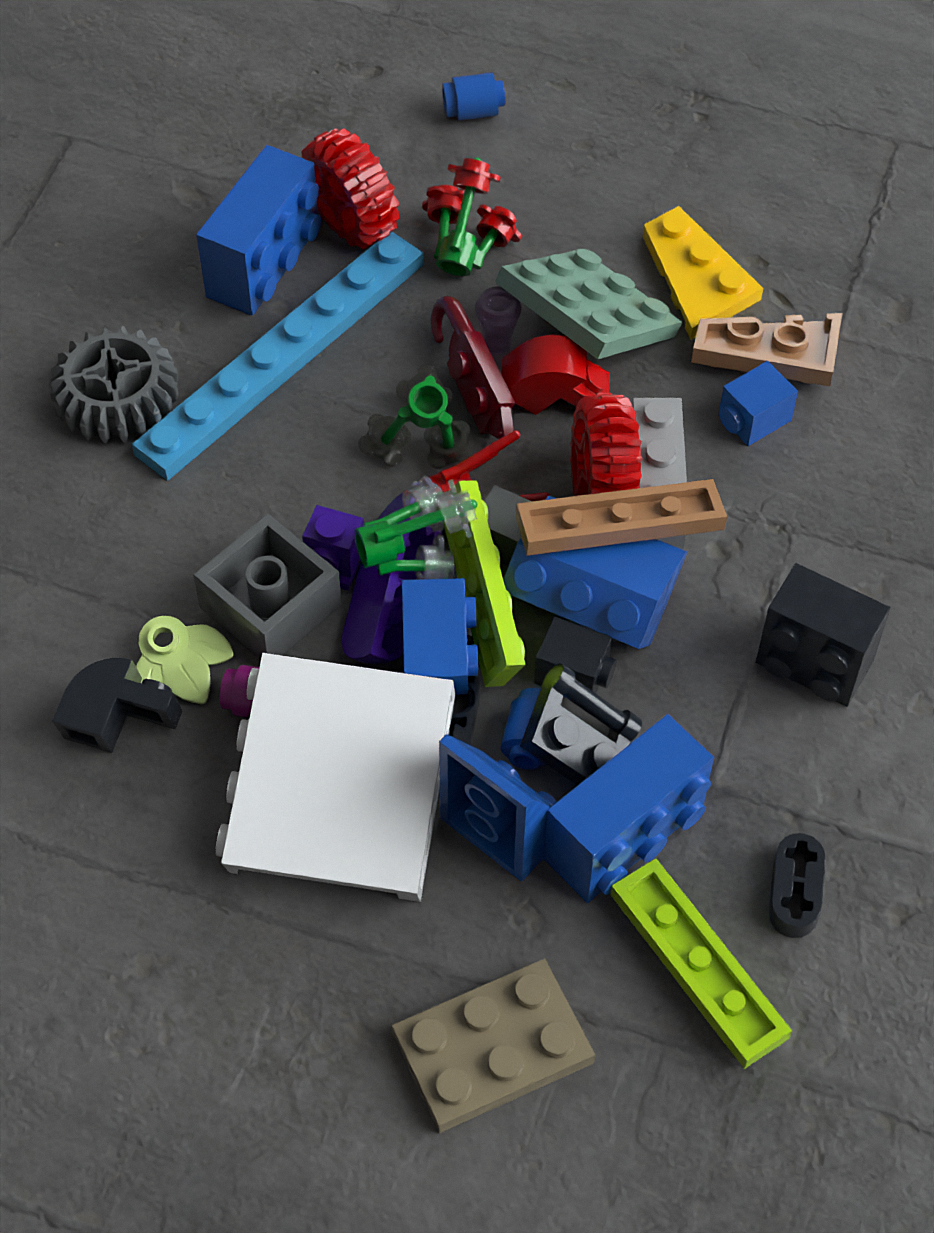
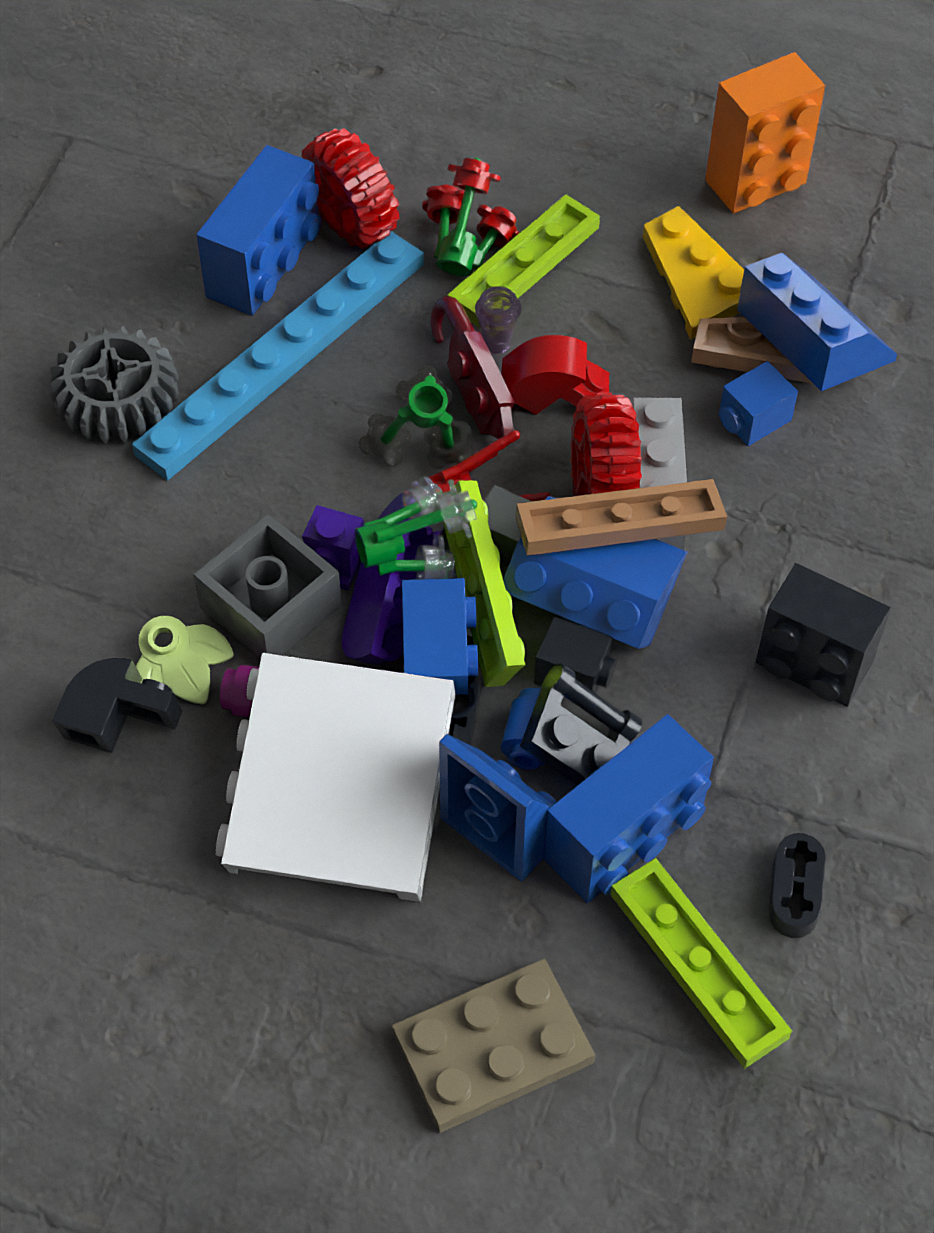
blue brick [442,72,506,121] -> none
sand green plate [495,249,682,359] -> none
none -> lime plate [448,194,600,330]
none -> orange brick [705,52,826,214]
none -> blue slope [737,253,897,391]

